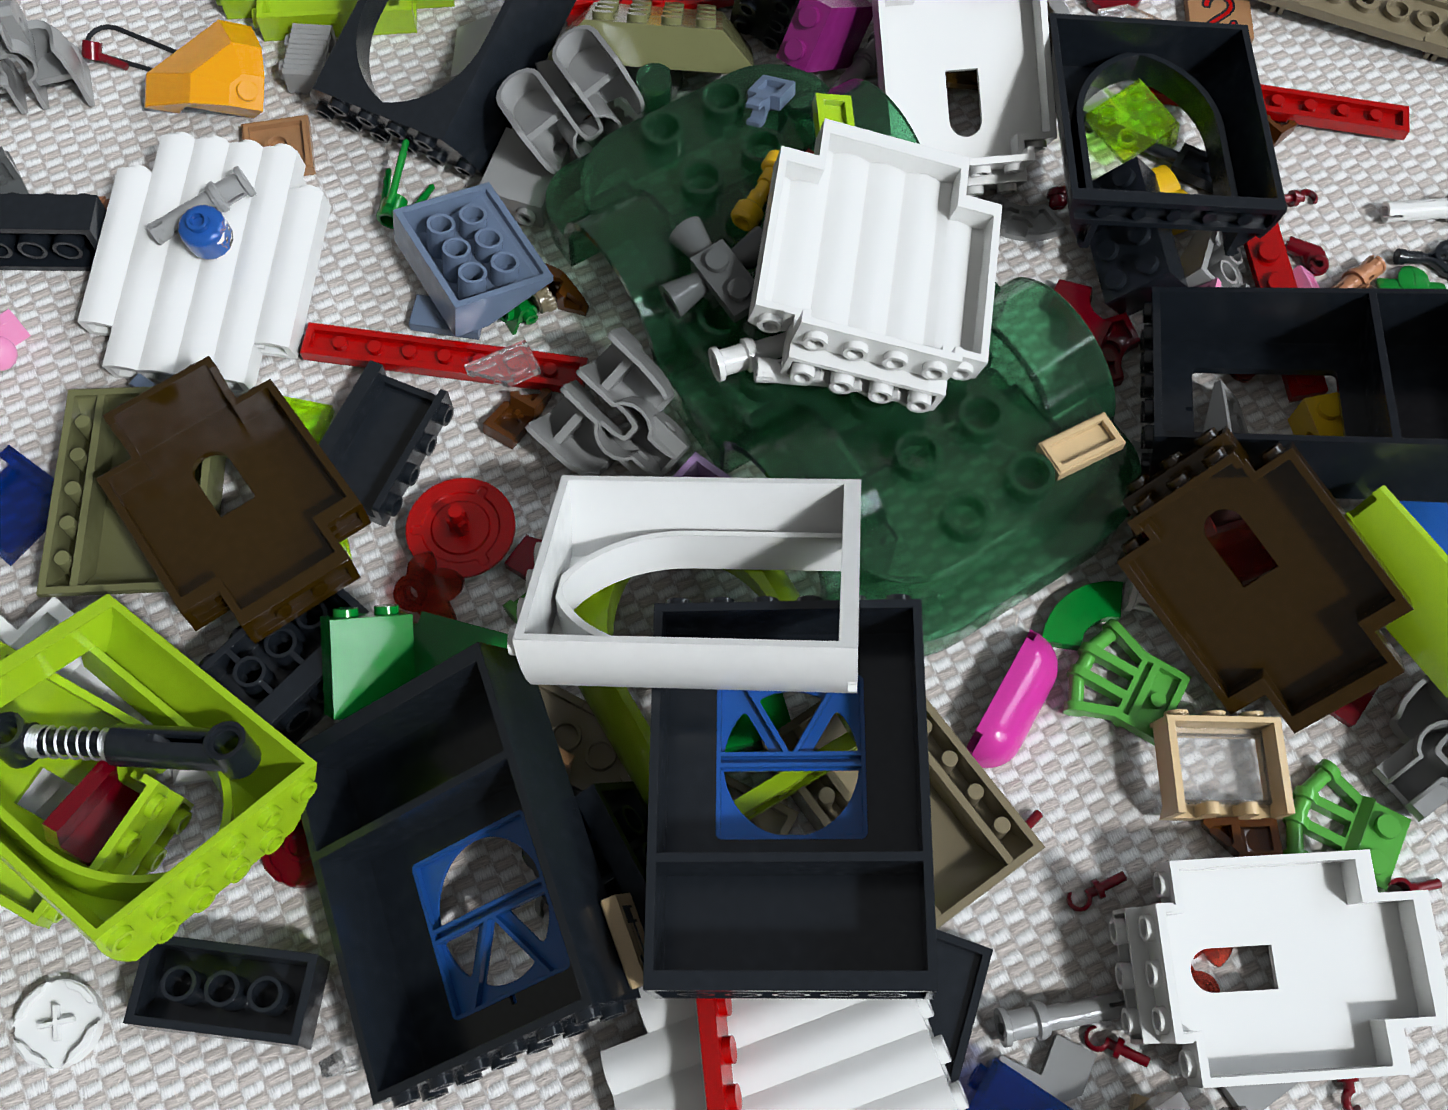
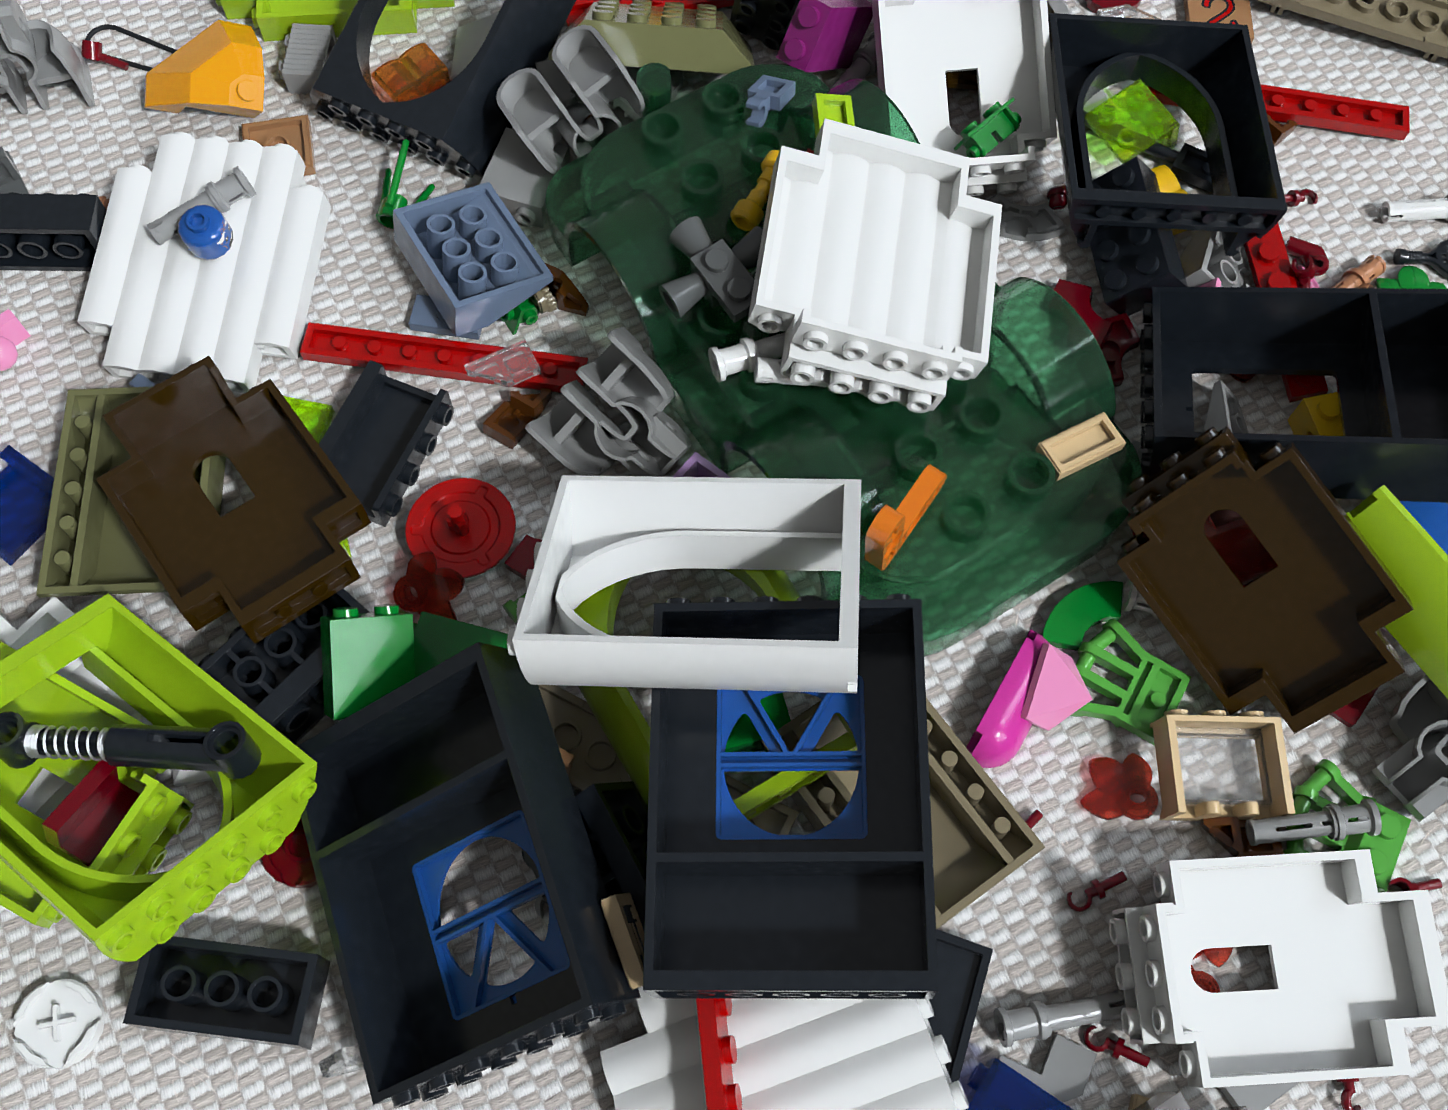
none -> clear orange brick [371,43,451,102]
none -> orange beam [864,464,947,571]
none -> green hinge [953,97,1022,158]
none -> bright pink slope [1020,643,1093,731]
none -> clear red plate [1080,753,1158,820]
none -> light grey pin [1245,798,1382,846]
none -> dark red hand [1291,256,1316,288]

